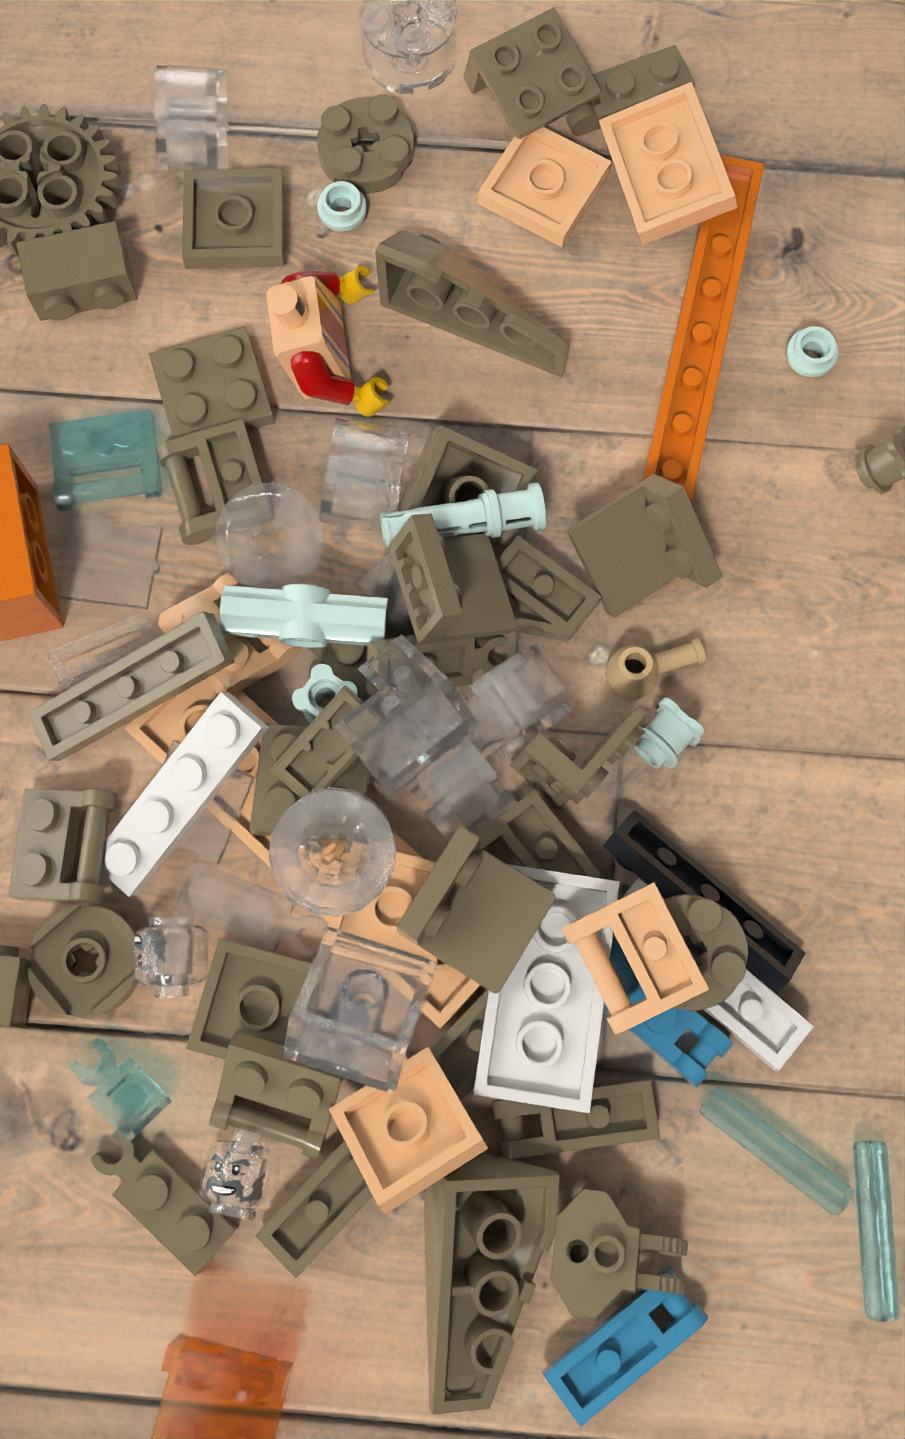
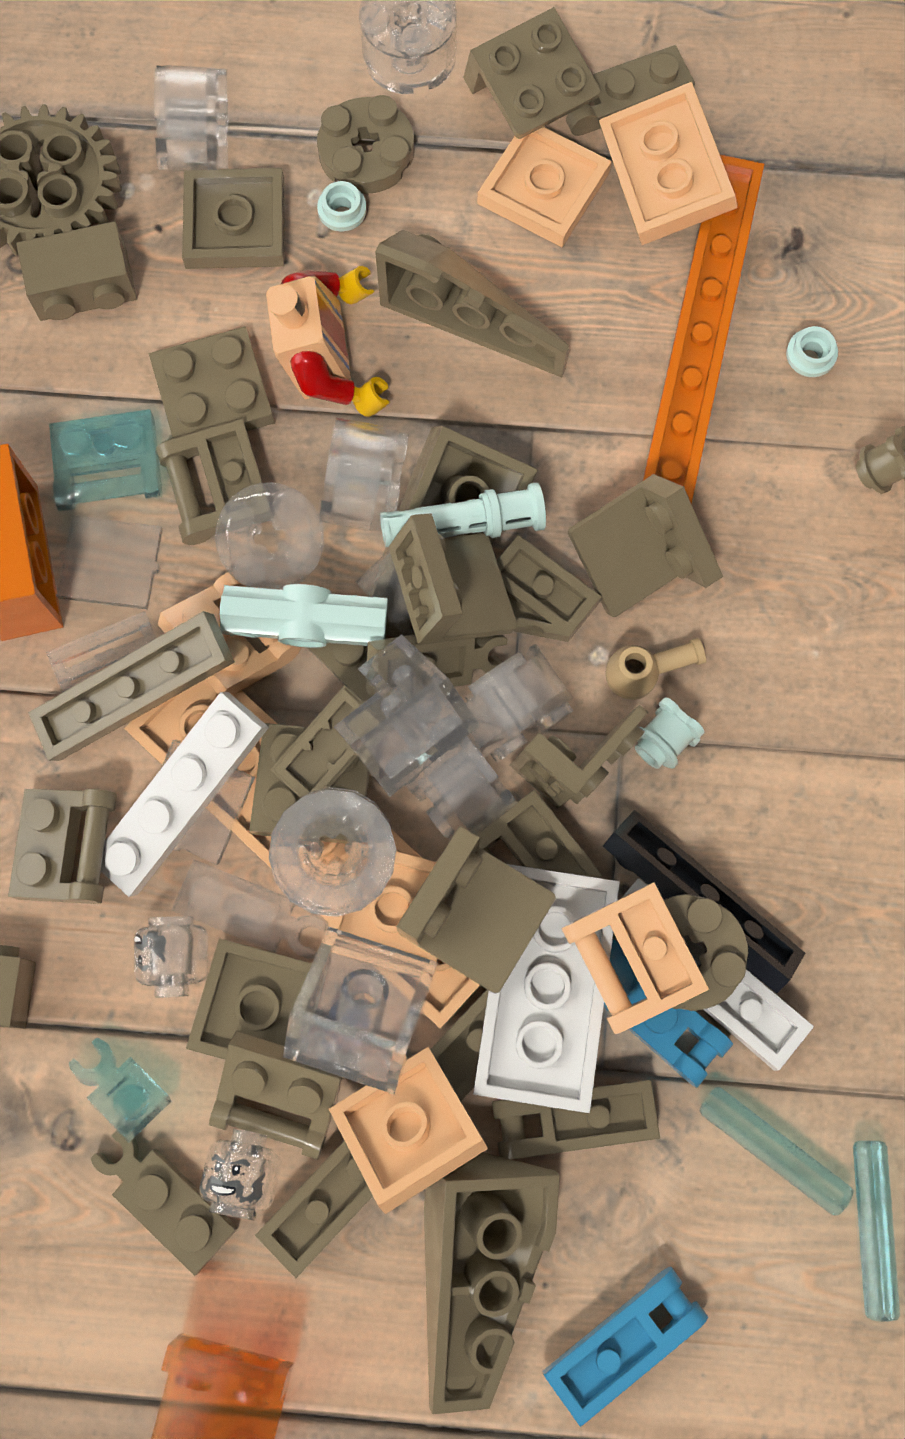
dark tan plate [28,905,145,1019] -> none
light aqua brick [292,664,358,724] -> none
dark tan hinge [550,1189,688,1321] -> none

